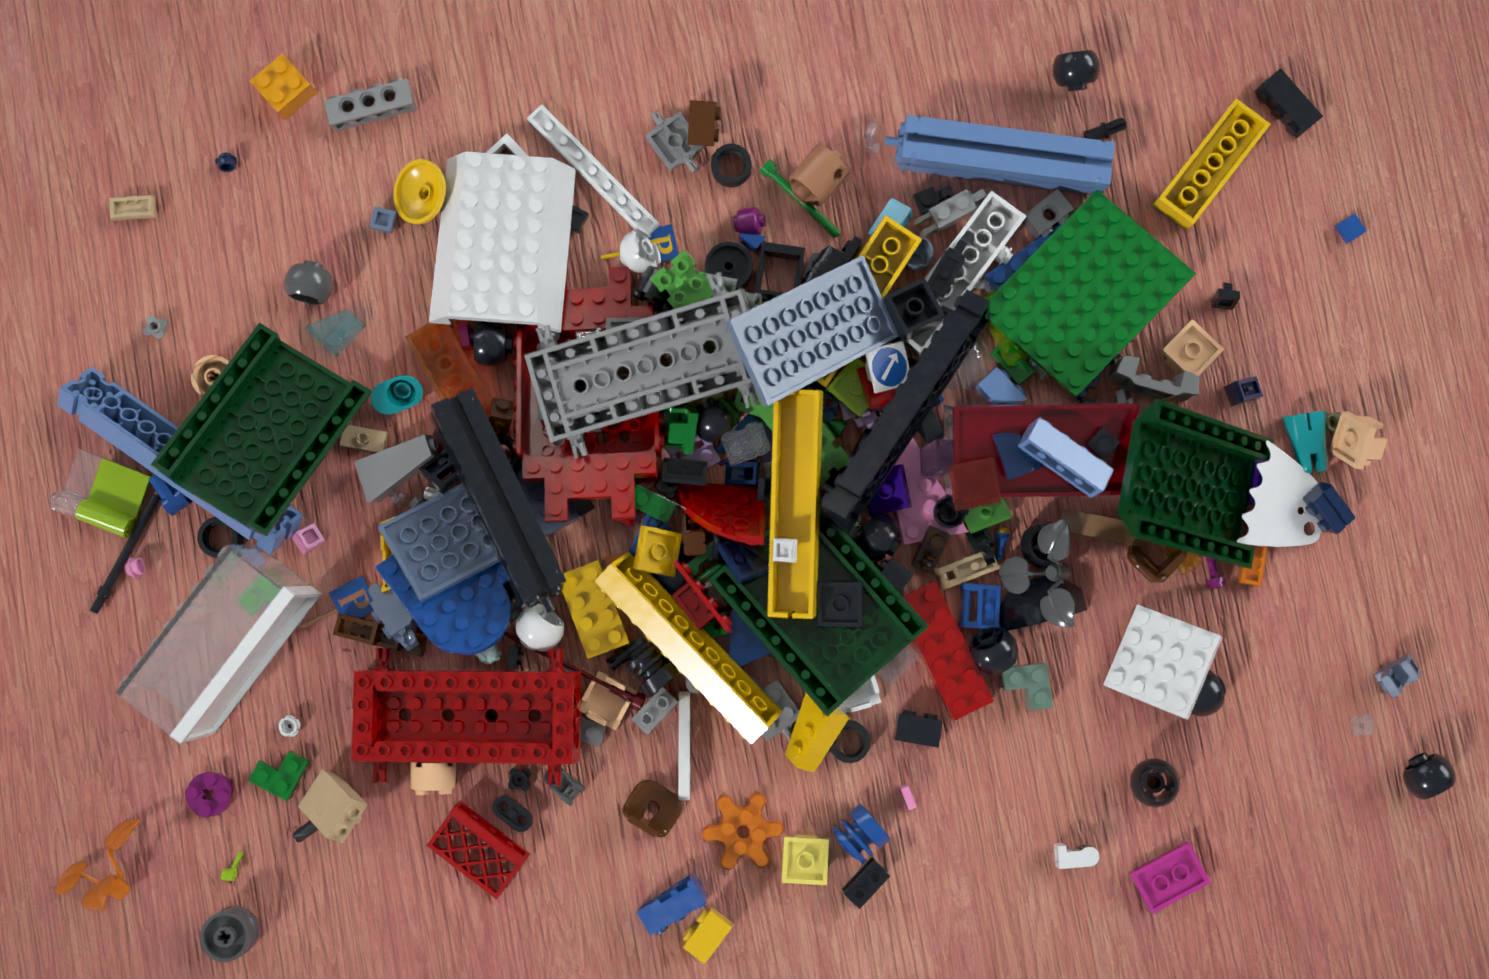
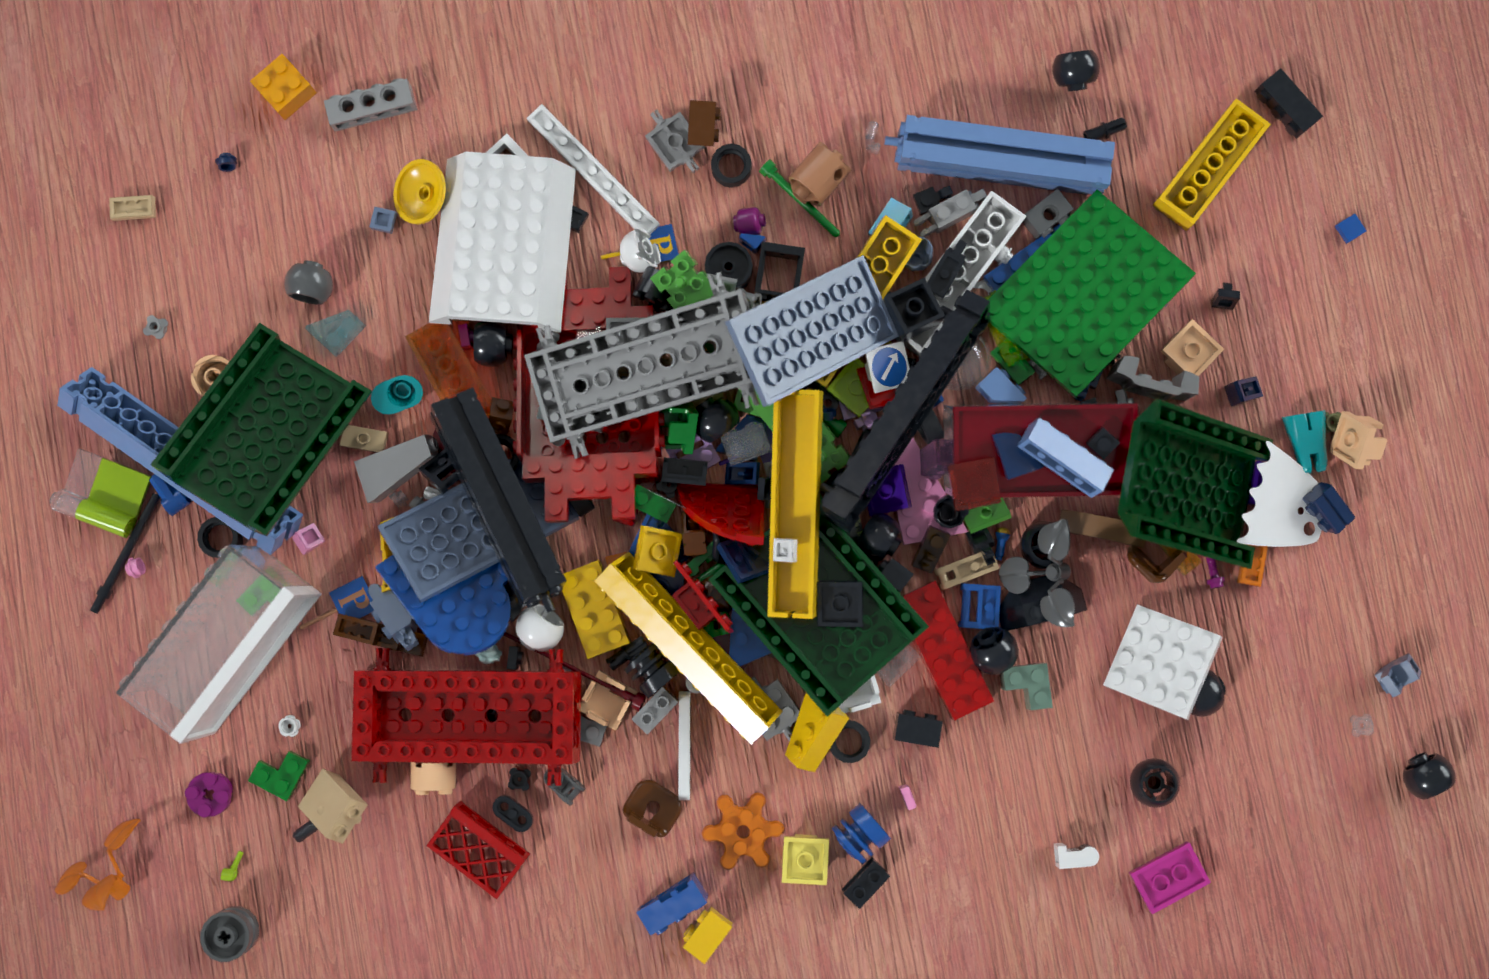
black plate [800,236,862,285] -> none

